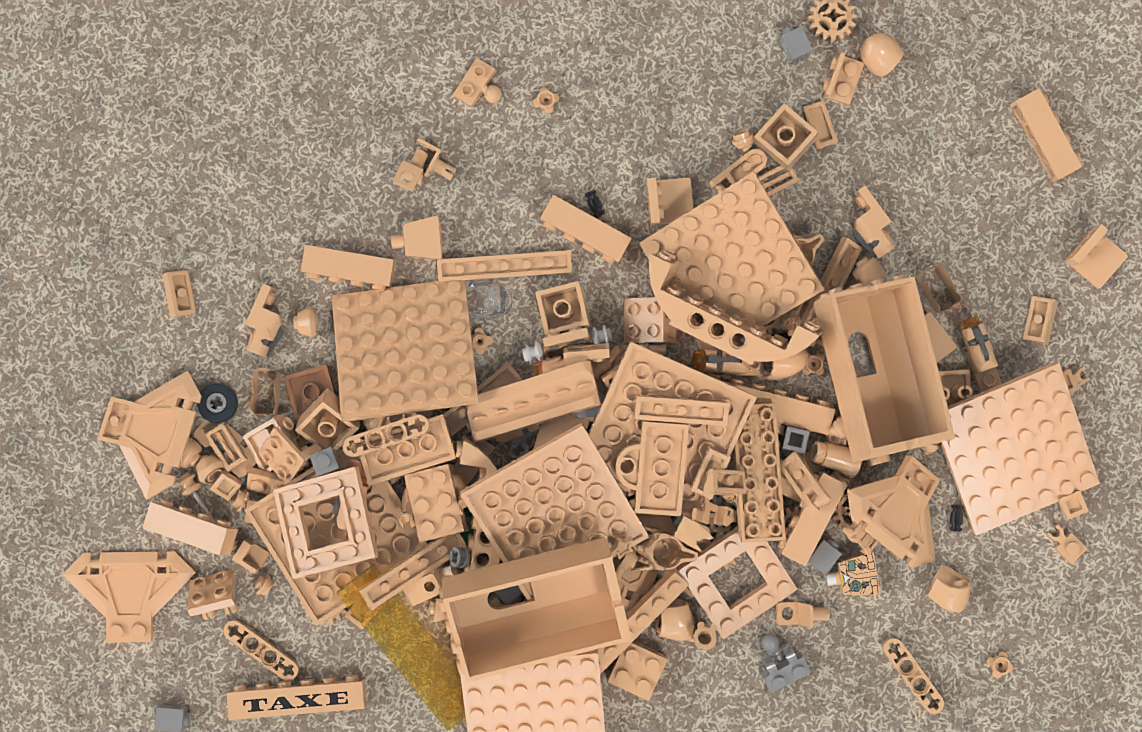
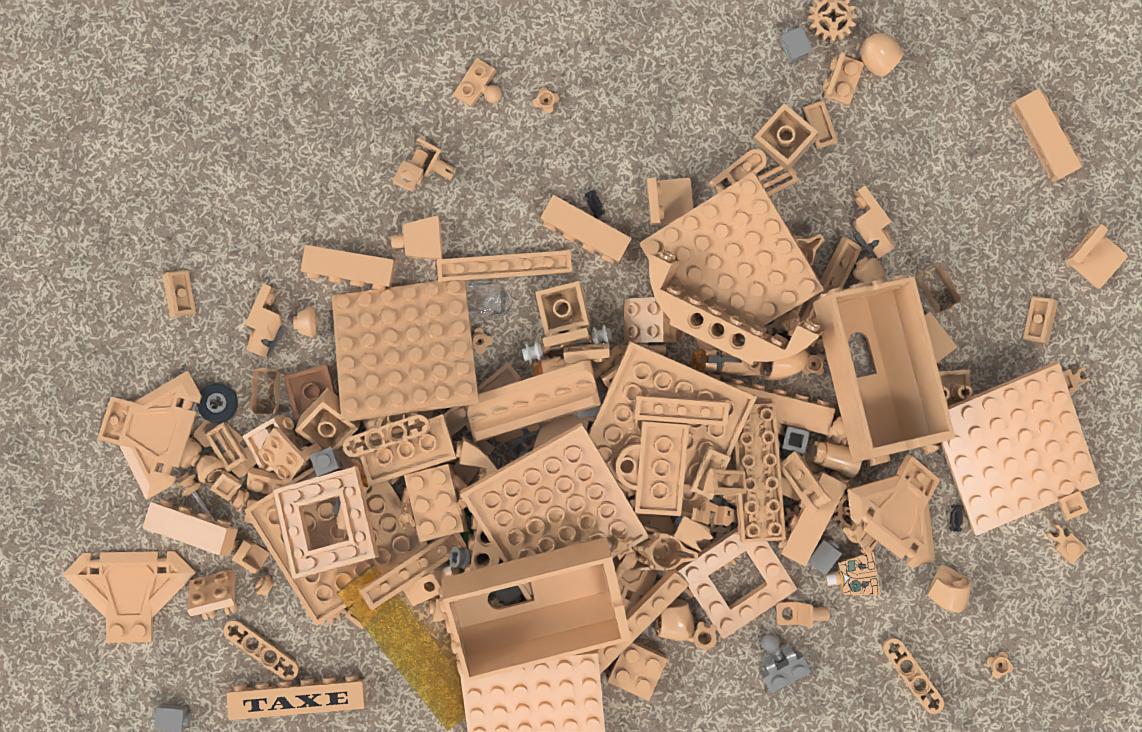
light nougat plate [732,128,754,153] -> none
light nougat plate [960,315,1002,393] -> none

